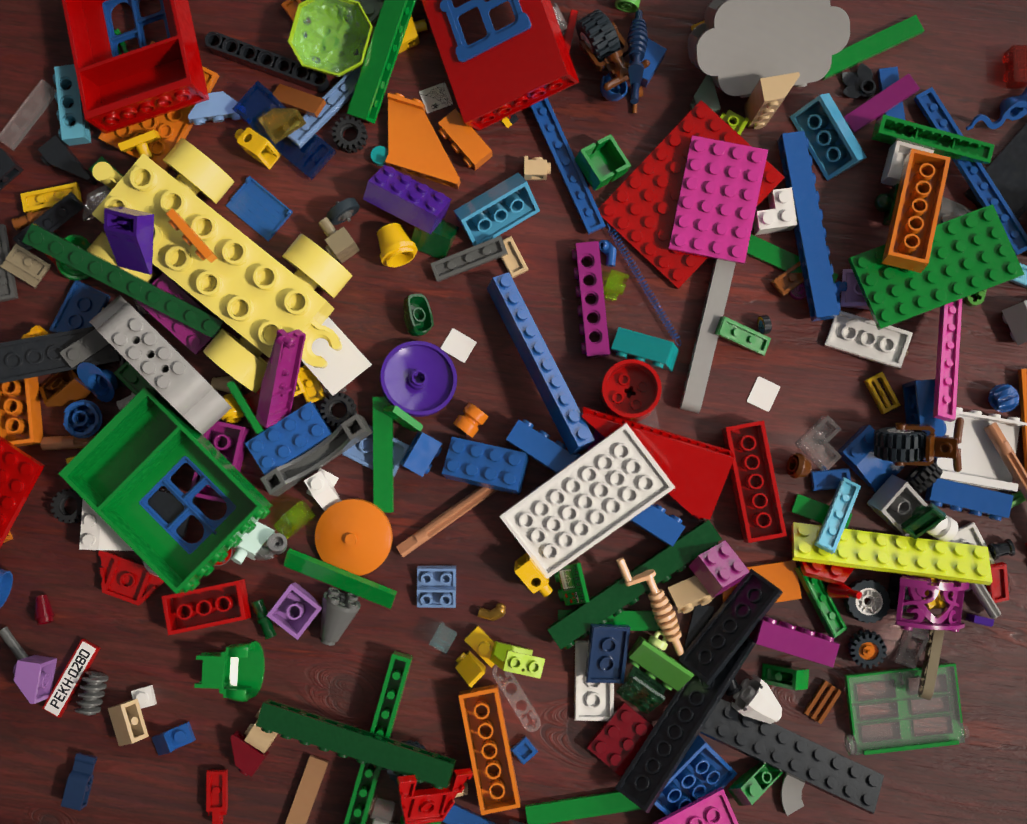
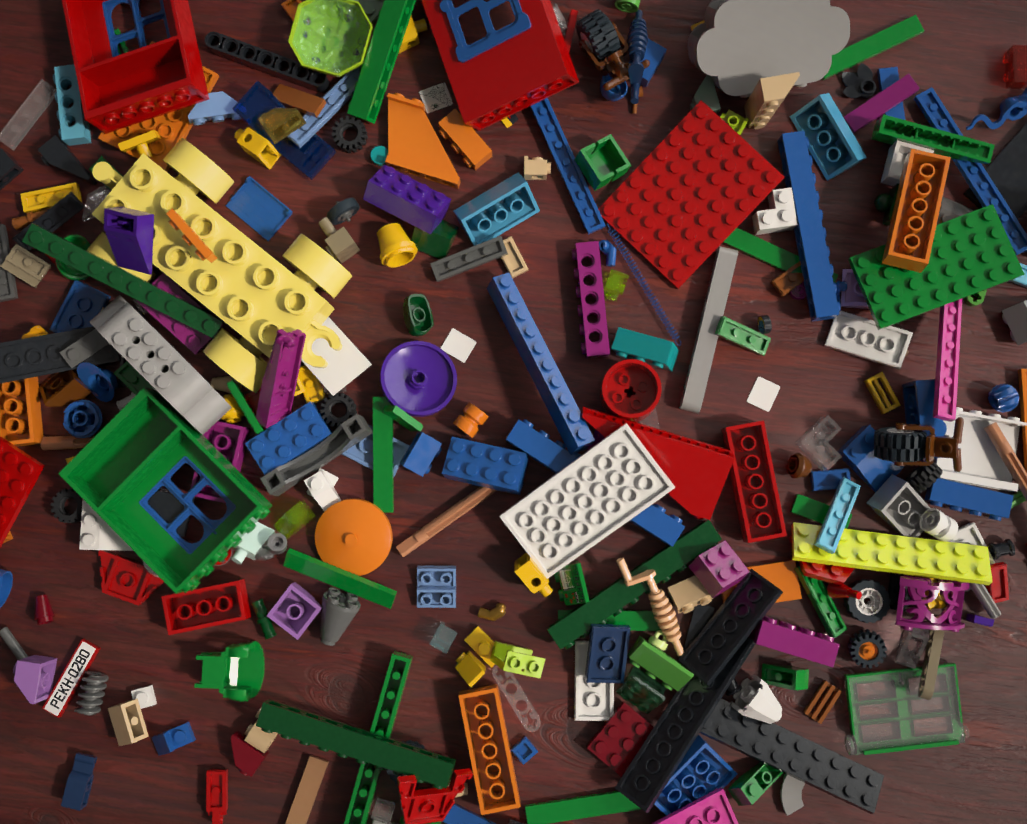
dark pink plate [668,135,768,264] -> none
dark green tile [901,503,947,539] -> none

